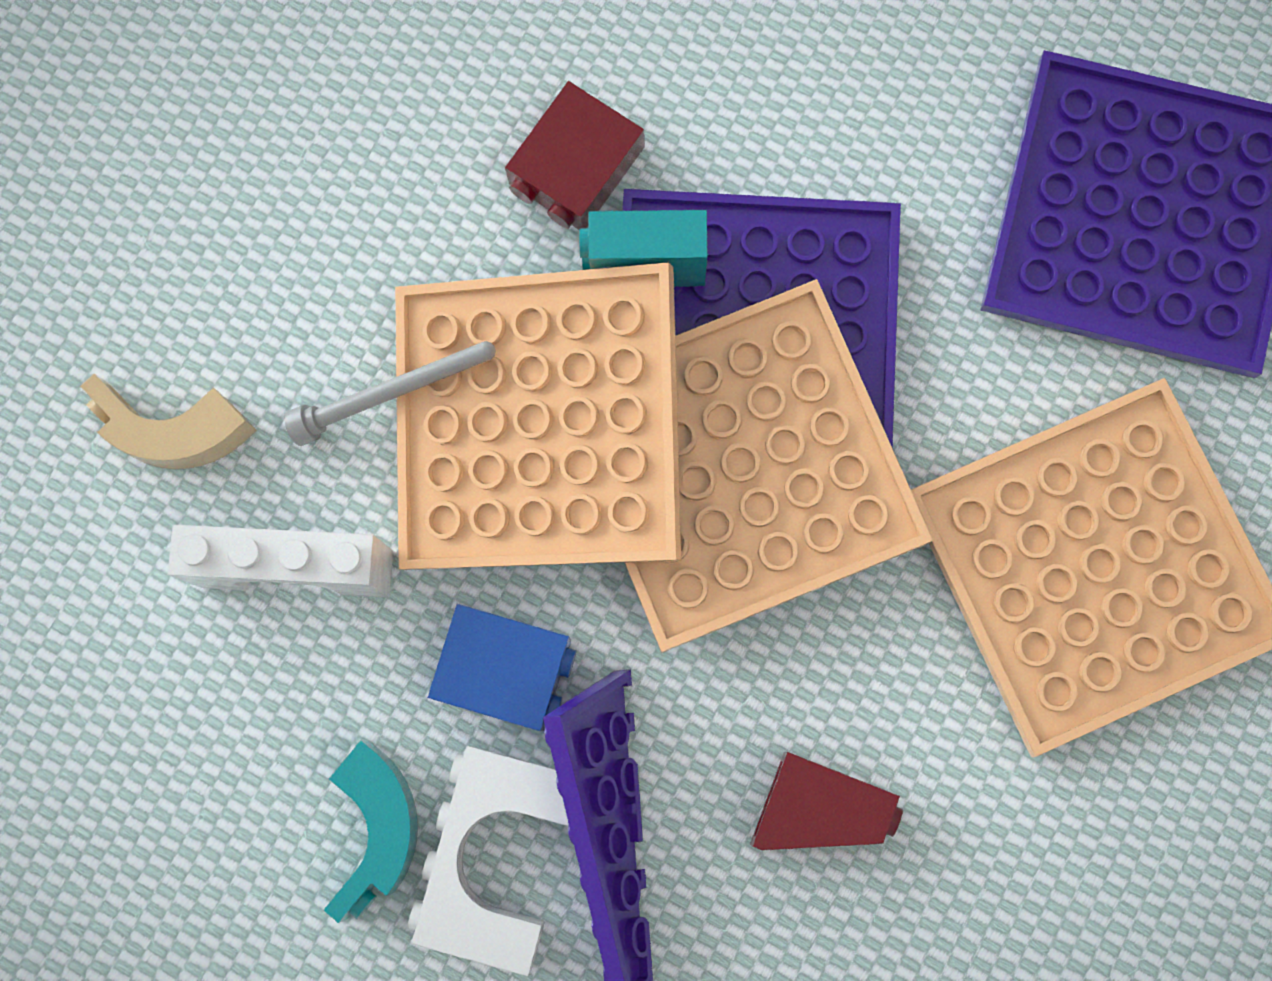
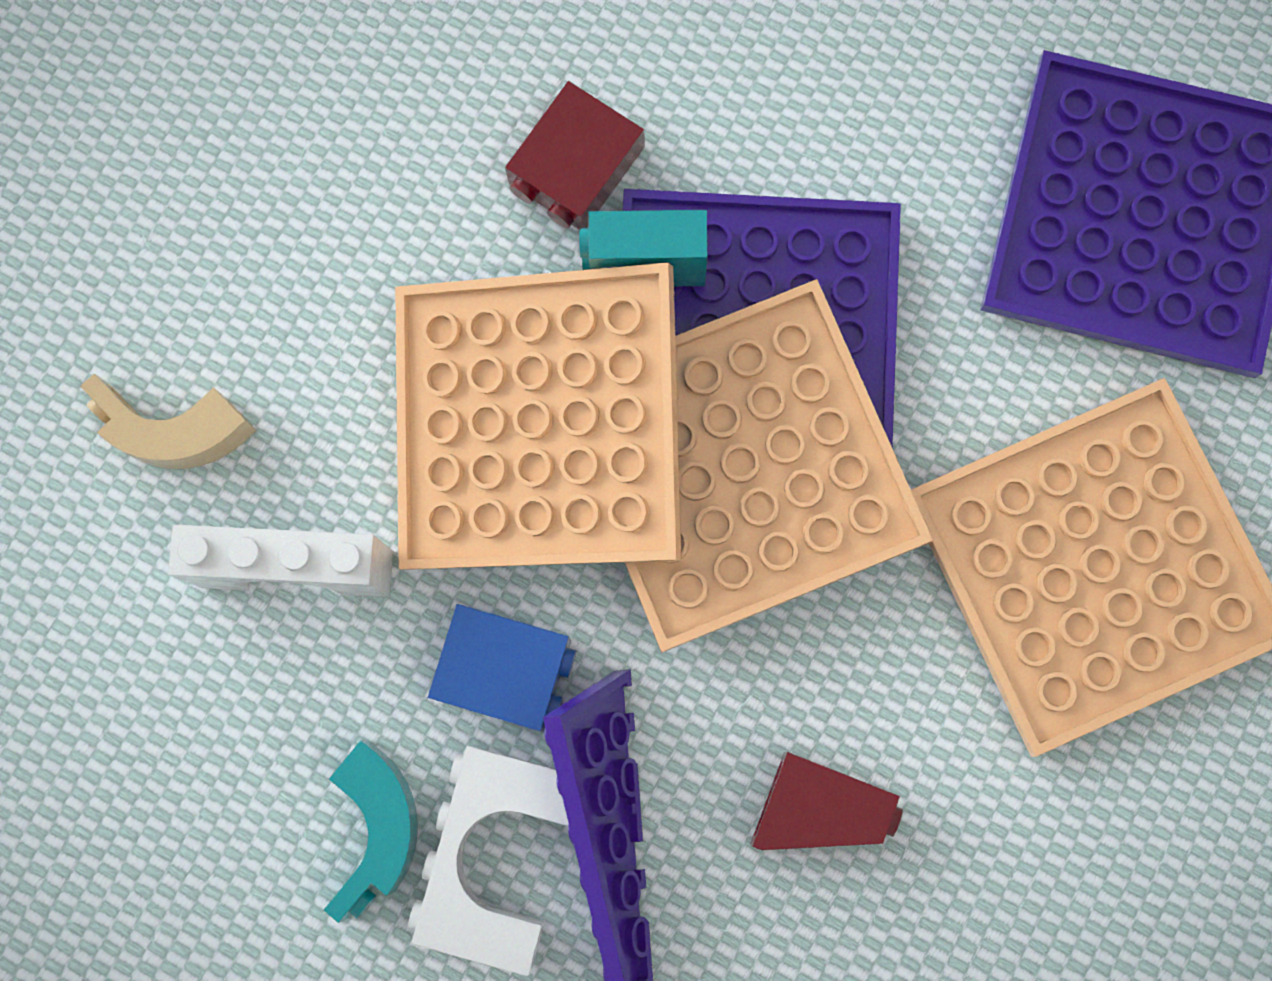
light grey piece [284,341,496,446] -> none

